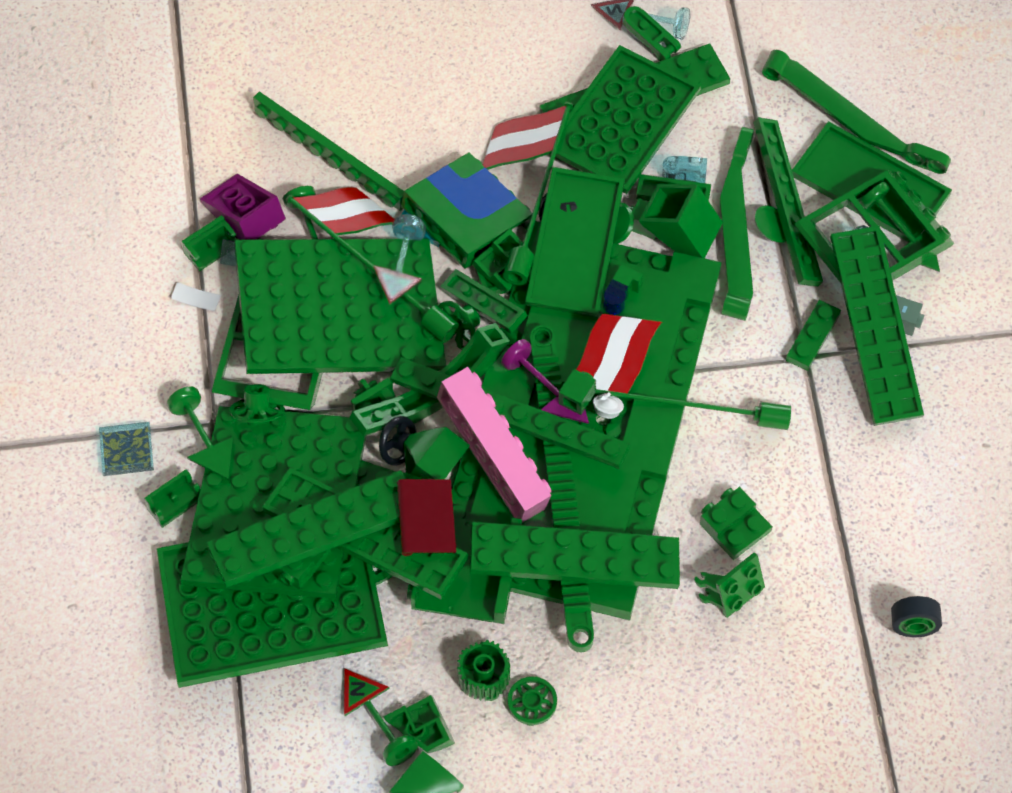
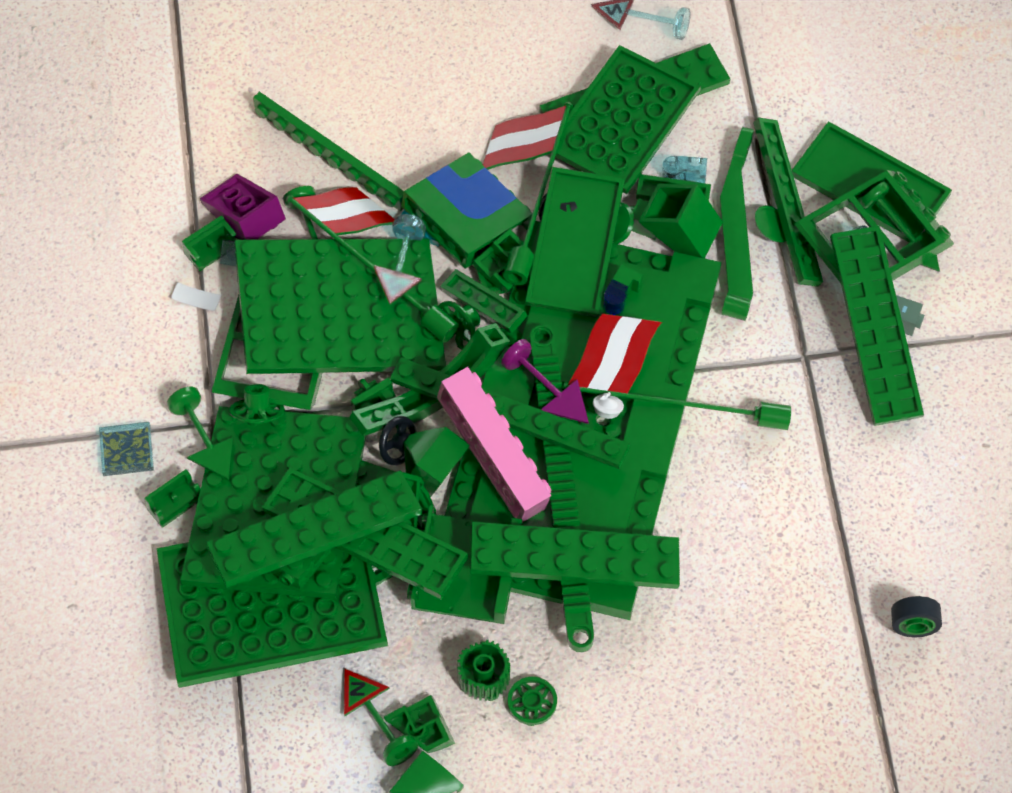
dark red piece [397,479,456,556] -> none
green brick [559,369,596,415] -> none
green plate [622,6,681,61] -> none
green plate [695,552,765,618] -> none
green plate [700,486,773,560] -> none
green piece [762,50,951,174] -> none
green plate [786,299,841,371] -> none

